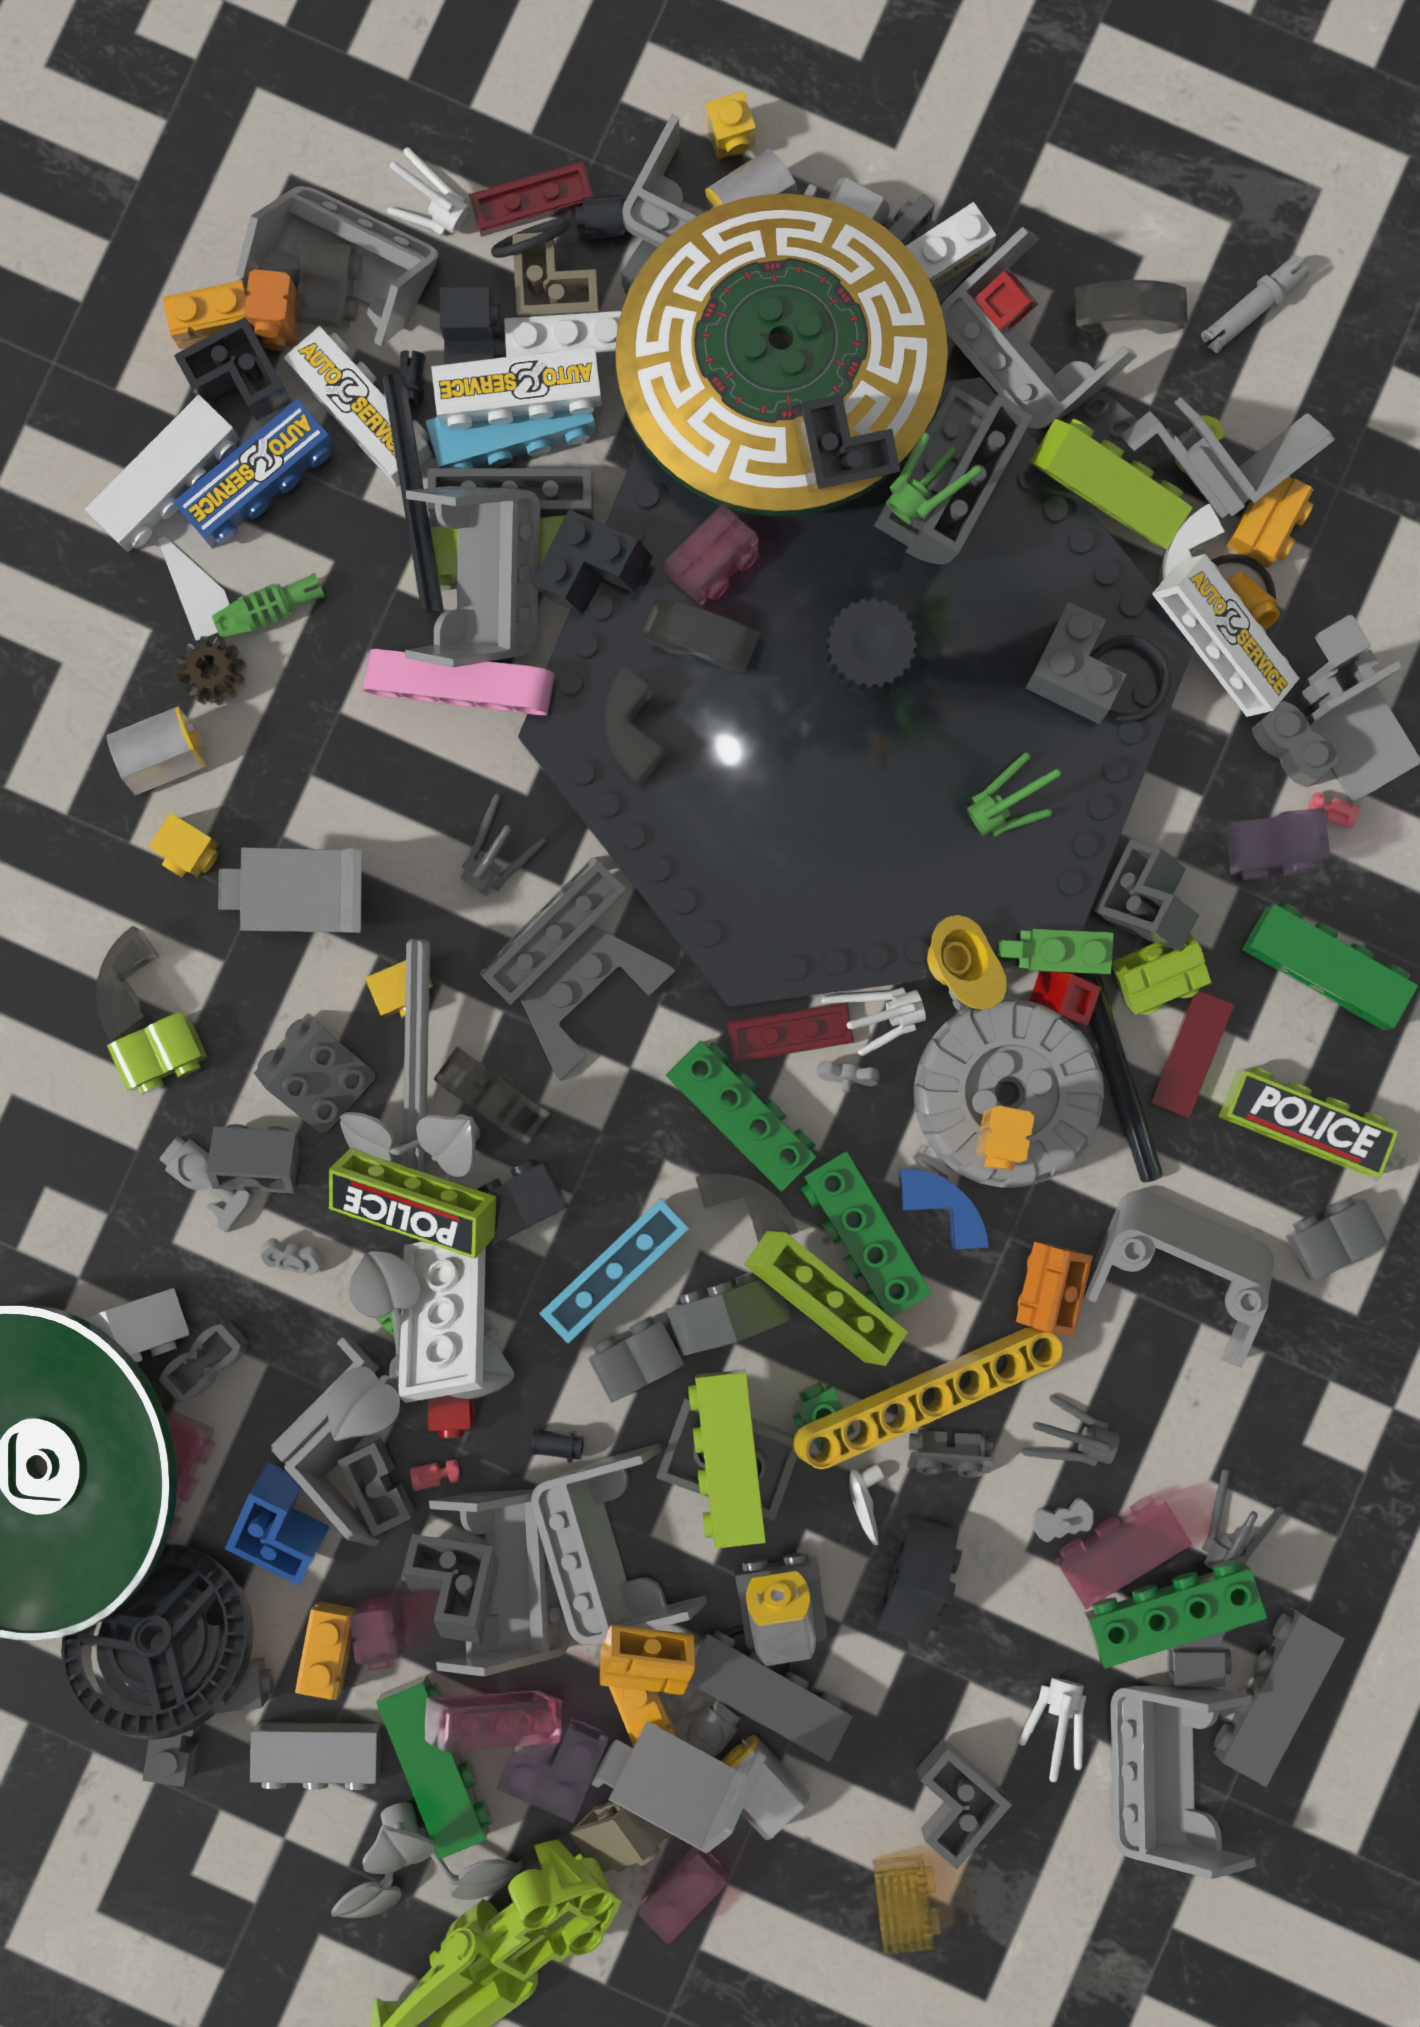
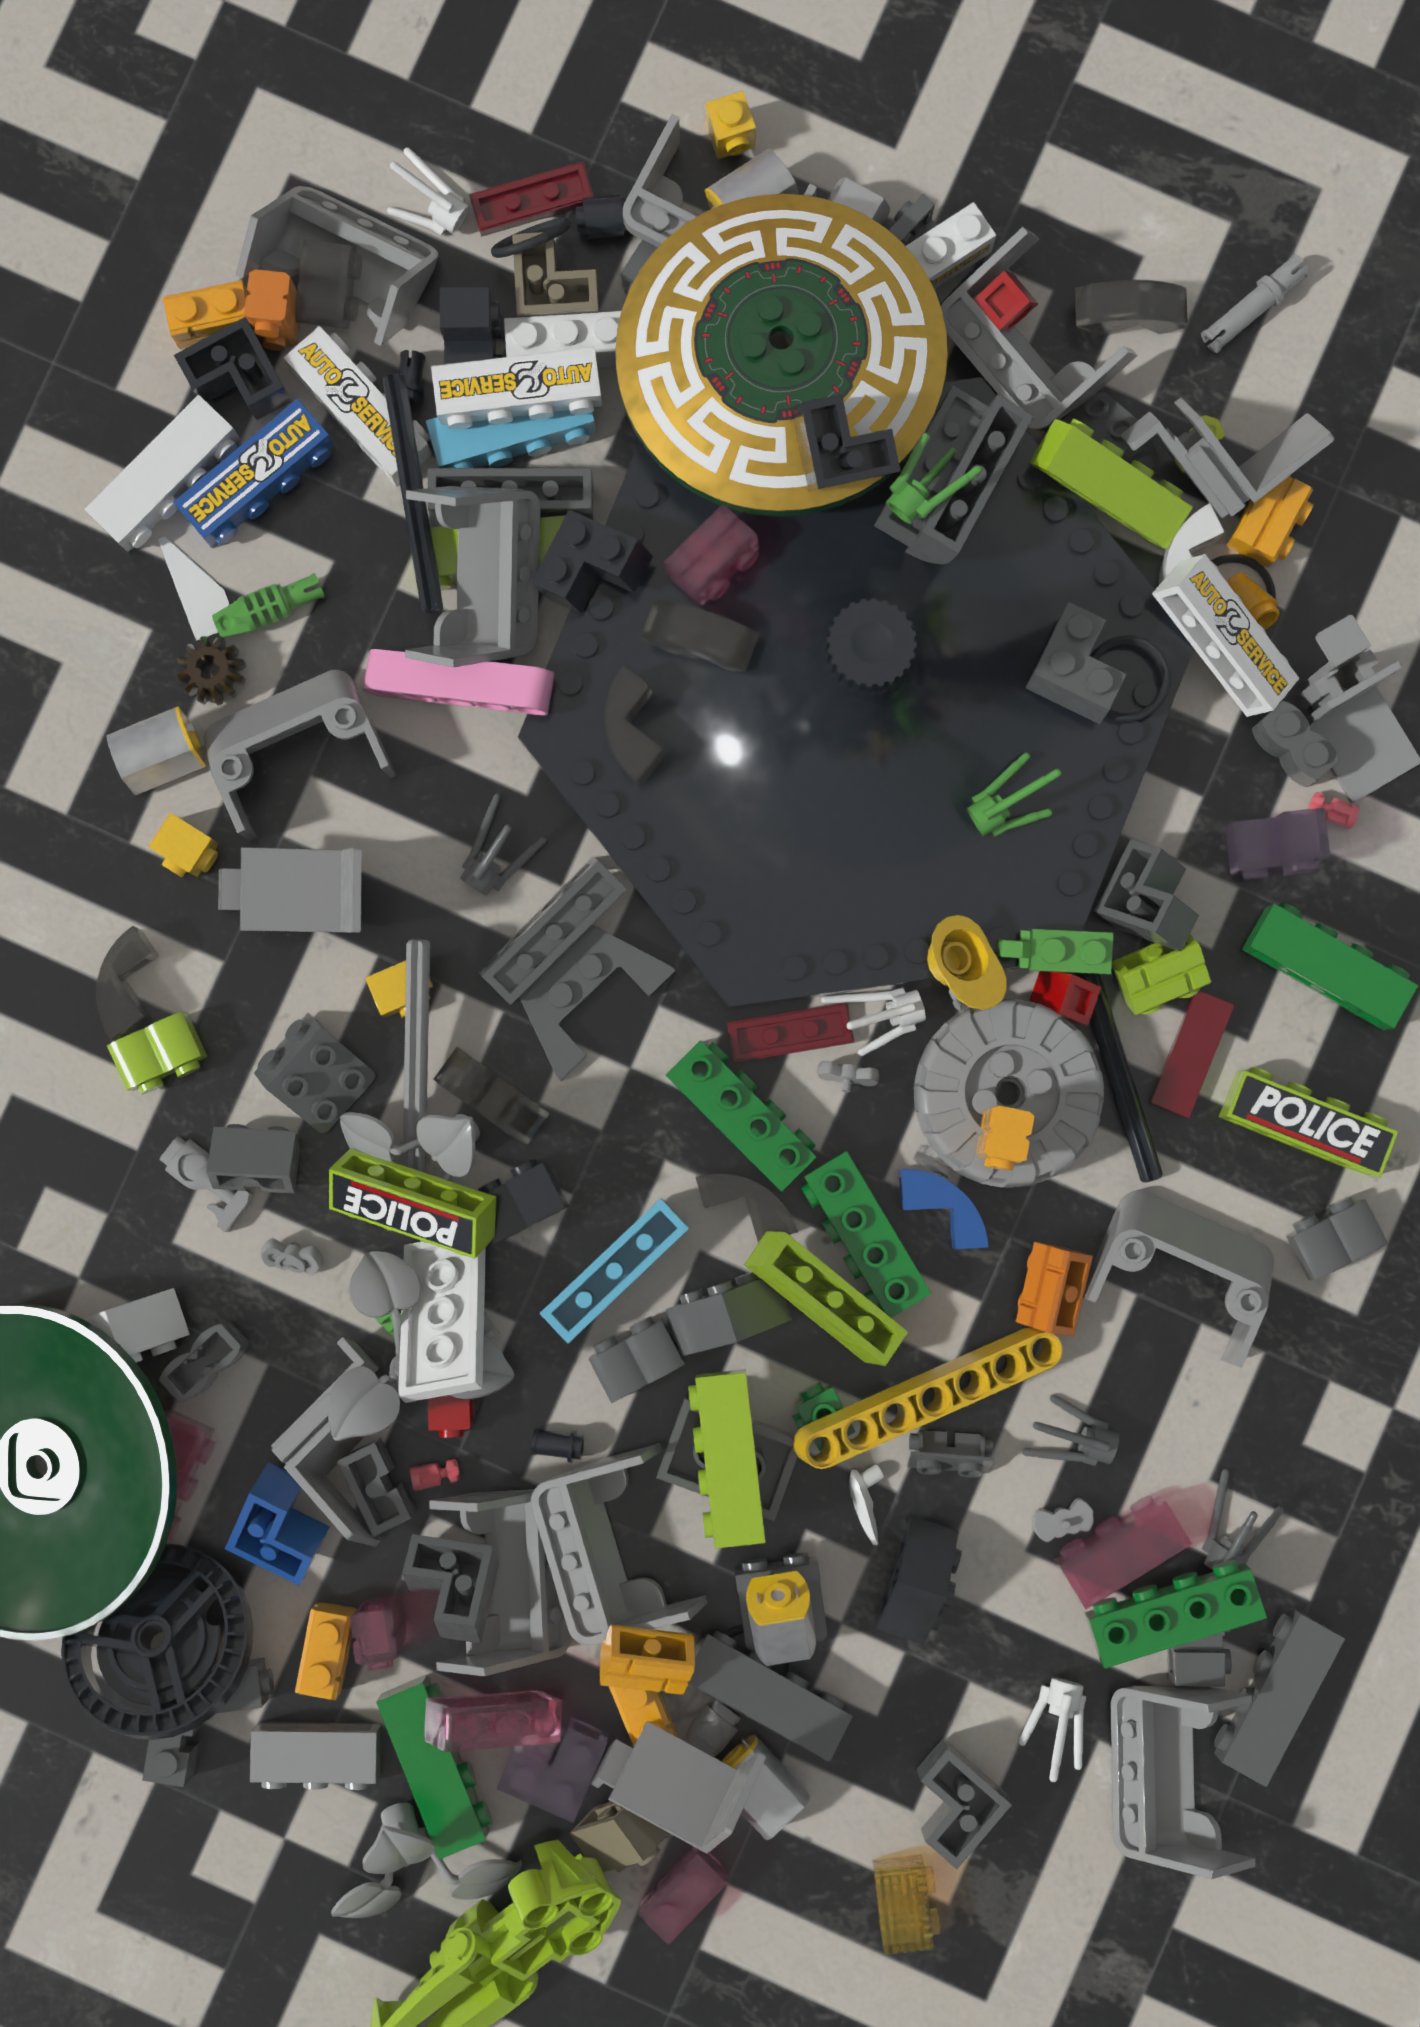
none -> light grey windscreen [204,670,397,841]

